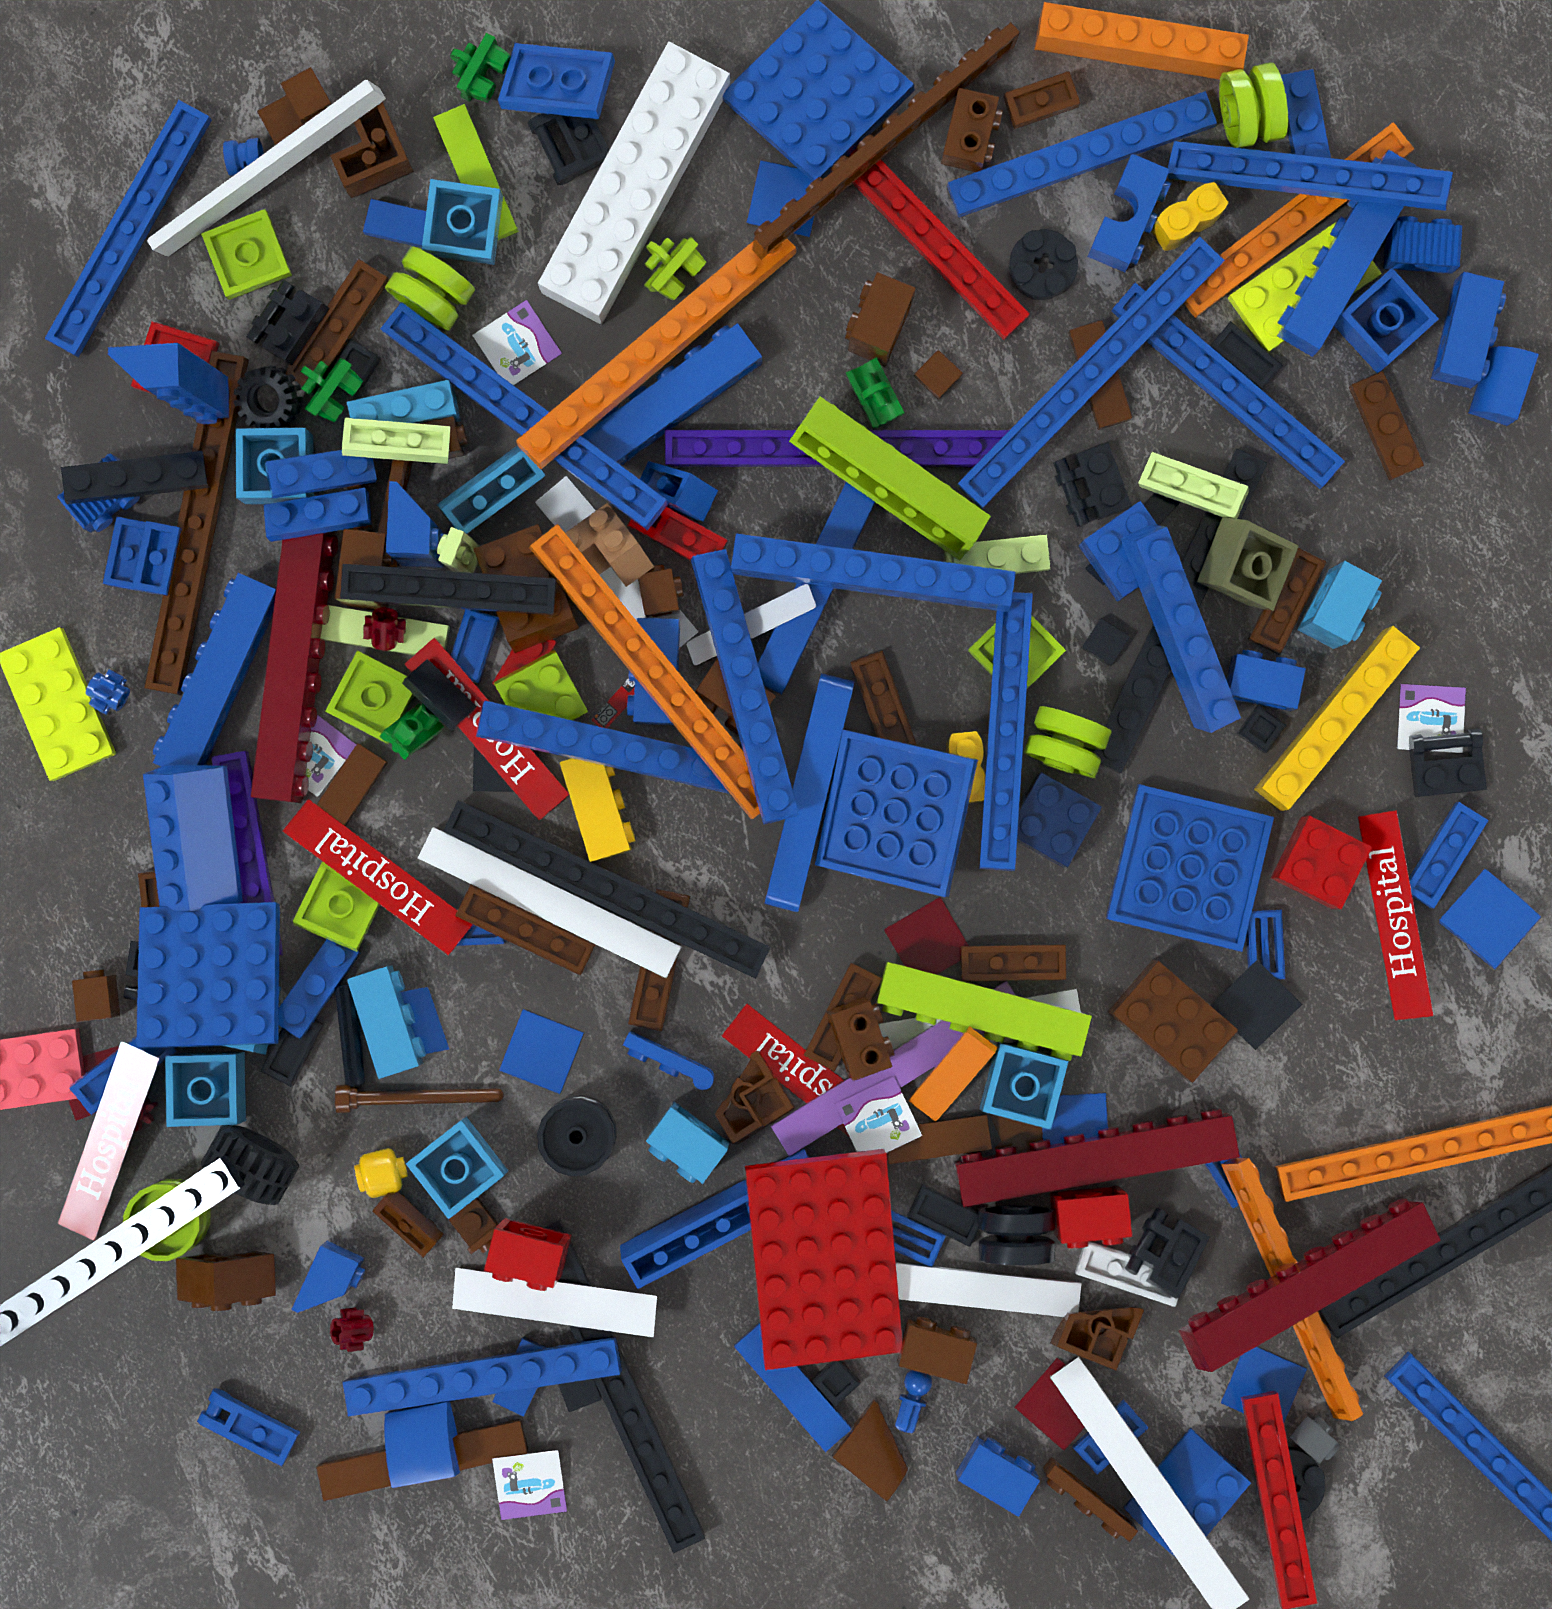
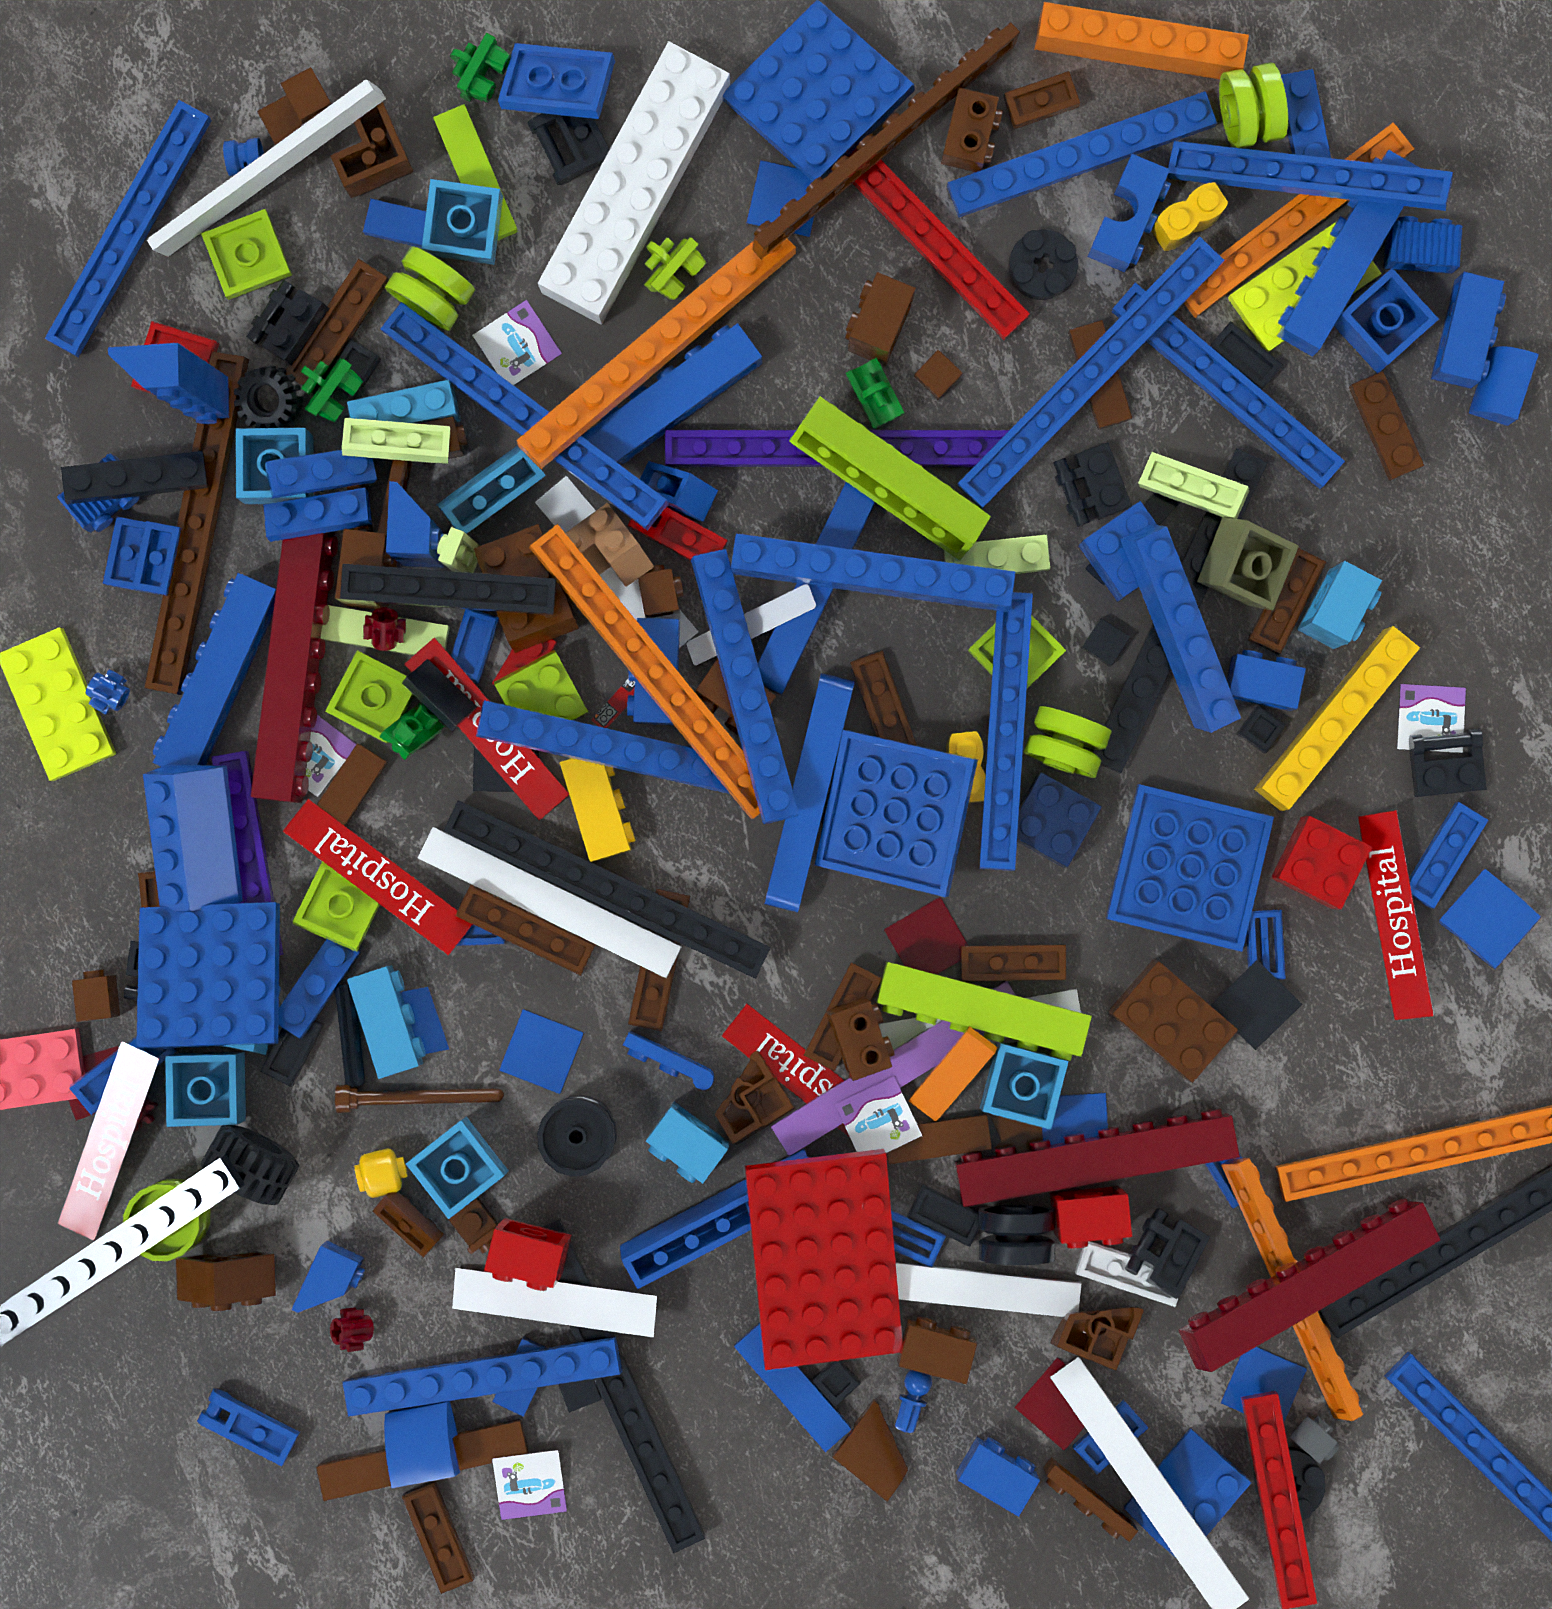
none -> reddish brown tile [402,1480,475,1594]

